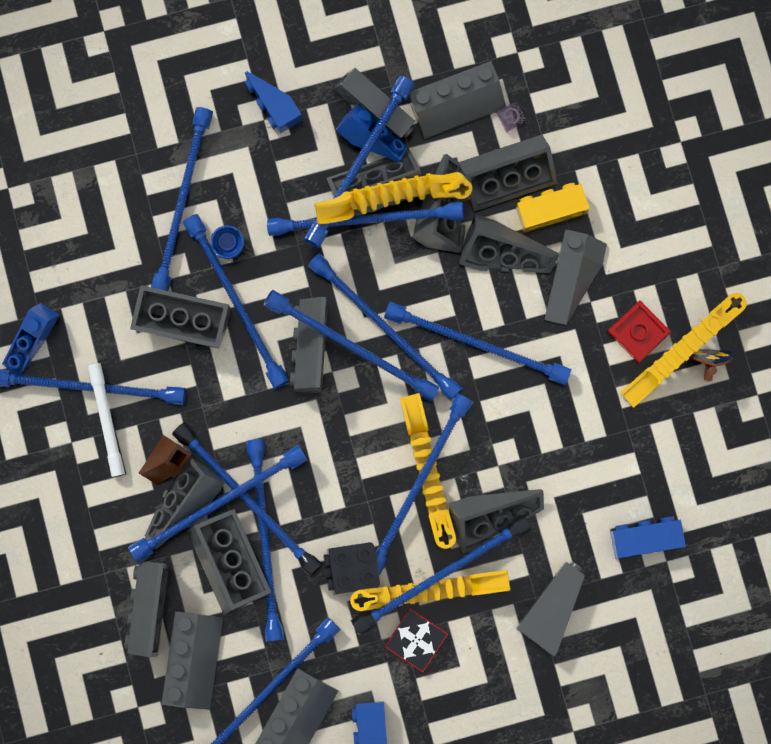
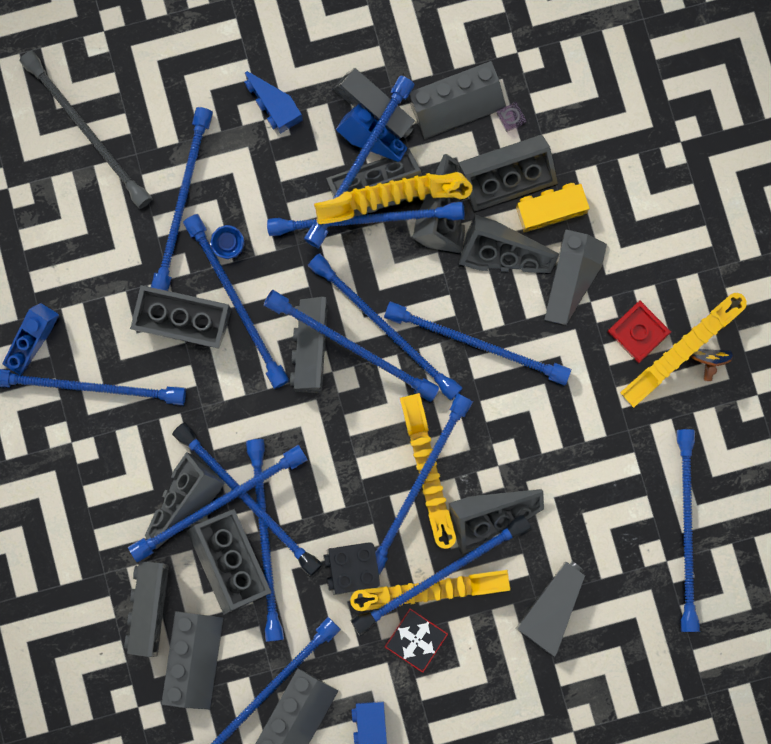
white piece [87,363,125,477] -> none
reddish brown slope [139,435,192,484] -> none
blue brick [610,516,686,559] -> none
none -> dark grey hose [19,51,152,209]
none -> blue hose [676,429,700,632]

